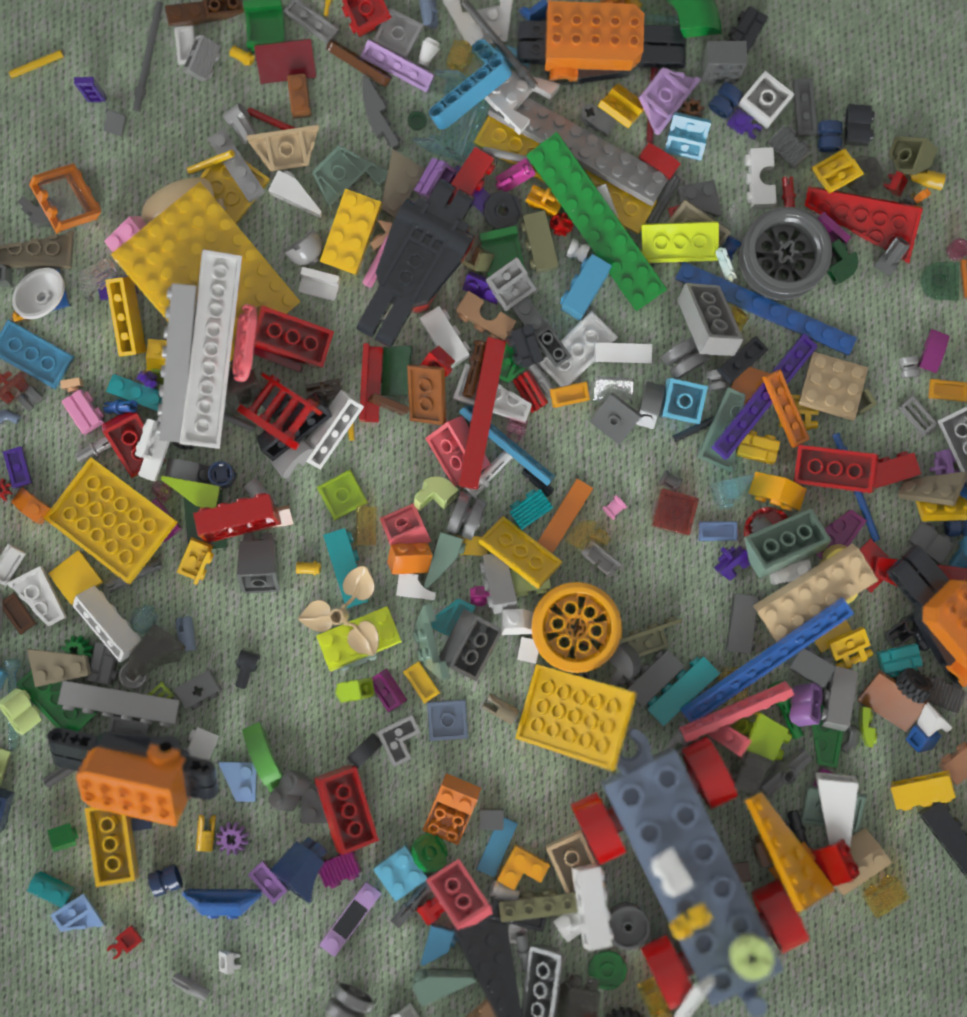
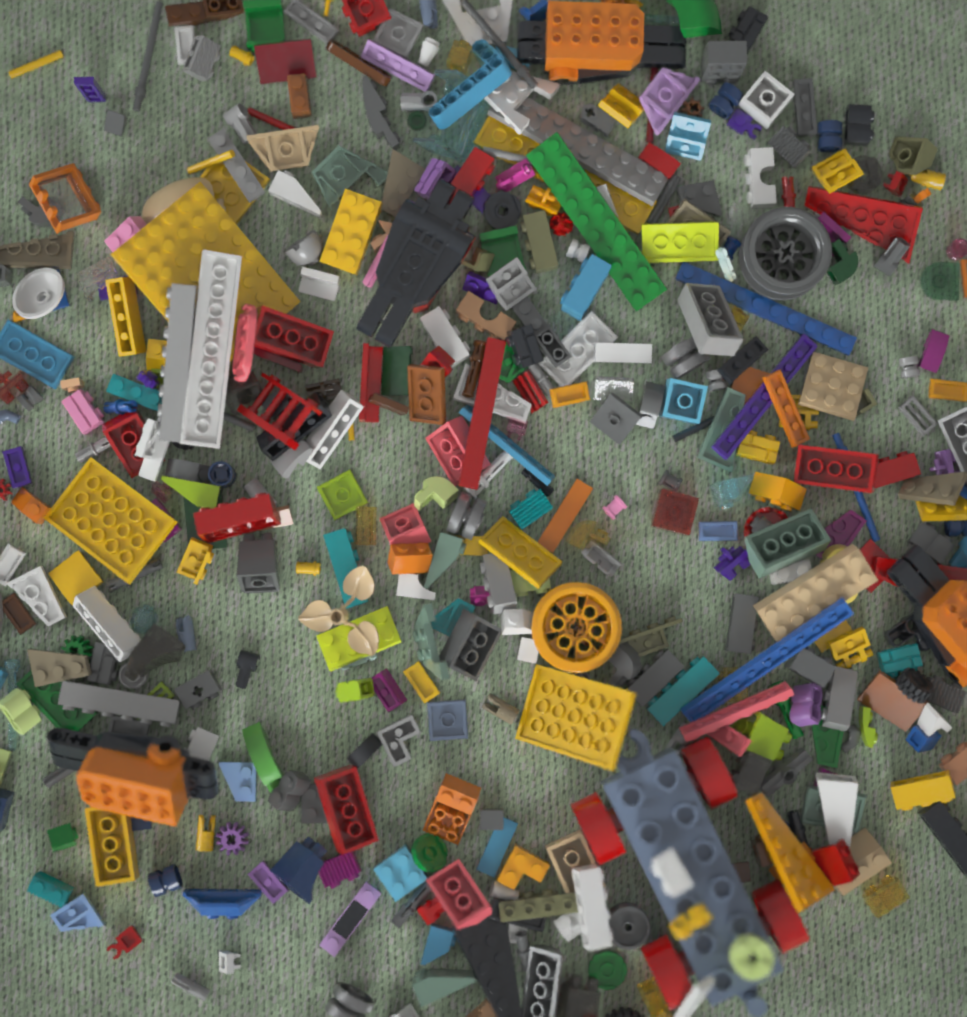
none -> light grey piece [400,91,438,113]

